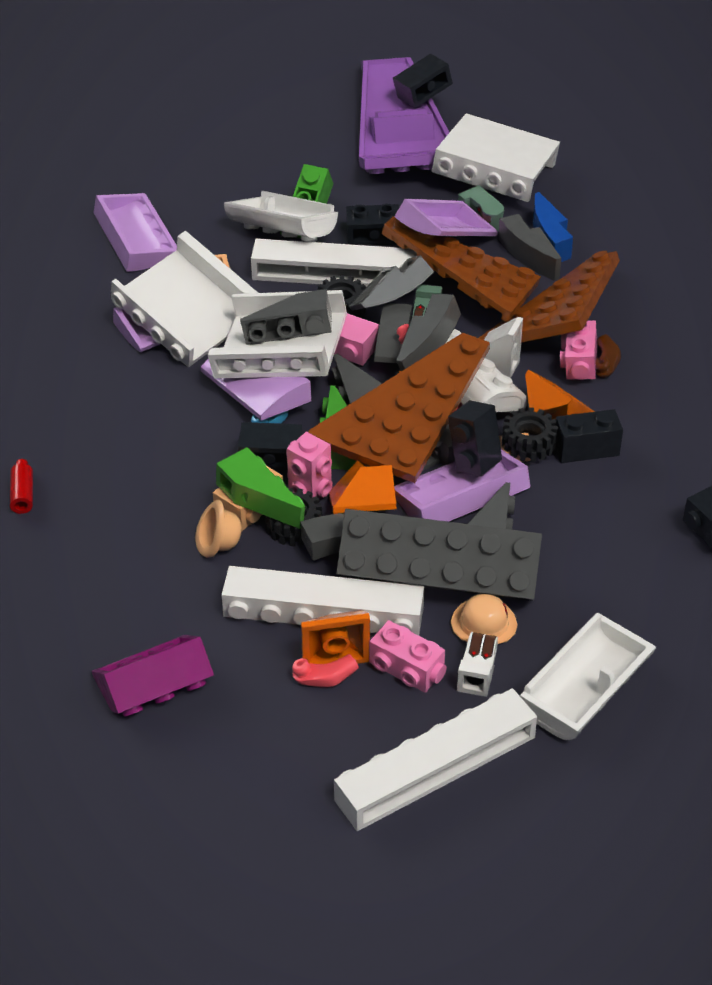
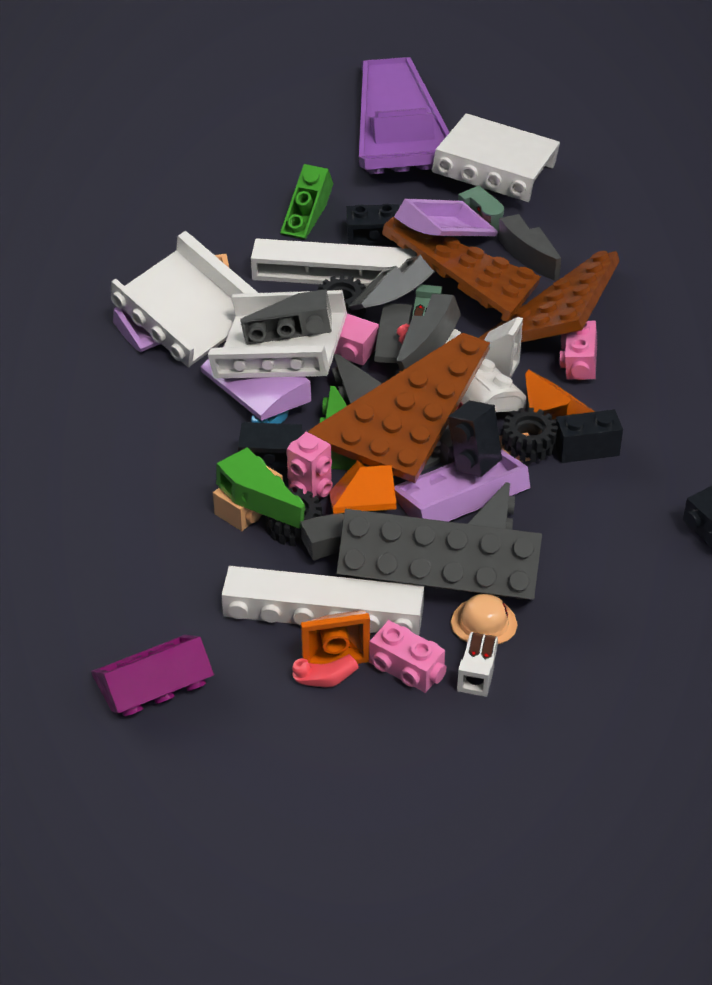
red cylinder [10,459,33,514] -> none
lavender slope [94,193,177,272] -> none
light nougat hat [195,500,242,558] -> none
white container [224,191,338,242] -> none
white brick [334,688,537,831] -> none
black brick [393,54,453,108] -> none
white container [520,613,656,740] -> none
blue slope [533,192,573,262] -> none
reddish brown arm [596,334,621,378] -> none

